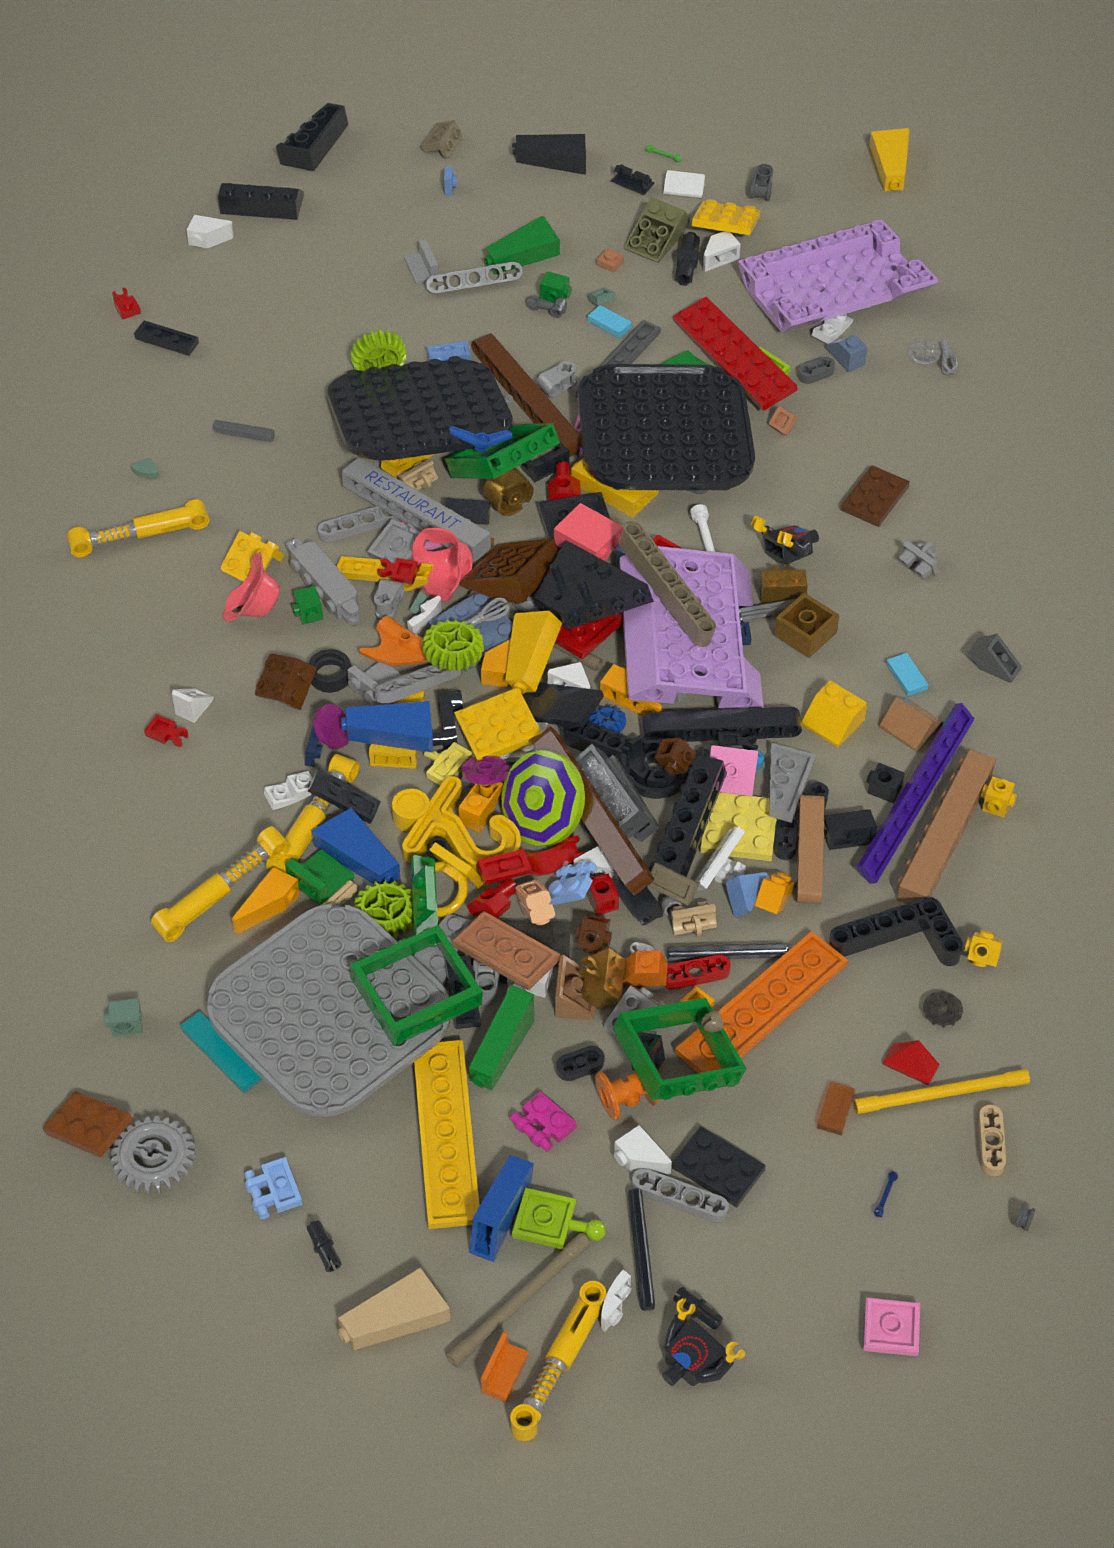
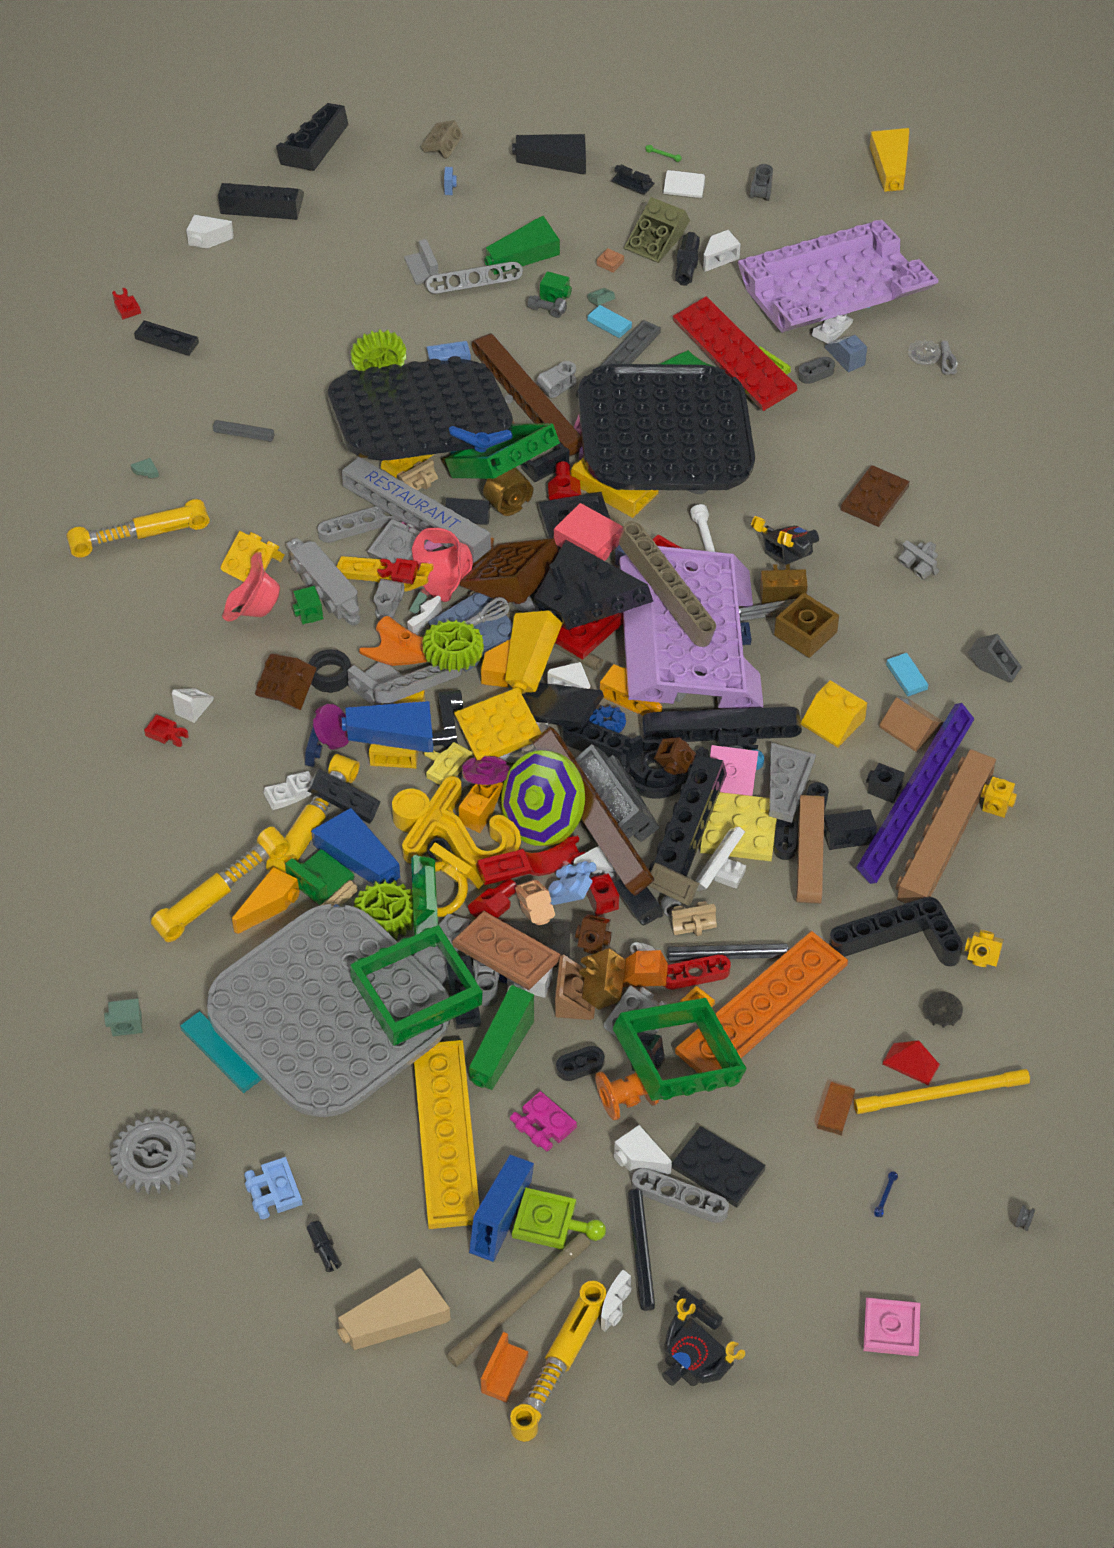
dark orange plate [42,1091,133,1158] -> none
yellow plate [692,199,761,235] -> none
dark tan hinge [701,1011,723,1032] -> none
medium blue slope [725,872,769,918] -> none
light orange slope [754,872,797,914] -> none
nougat plate [768,406,798,435] -> none
tan beam [978,1105,1006,1177] -> none

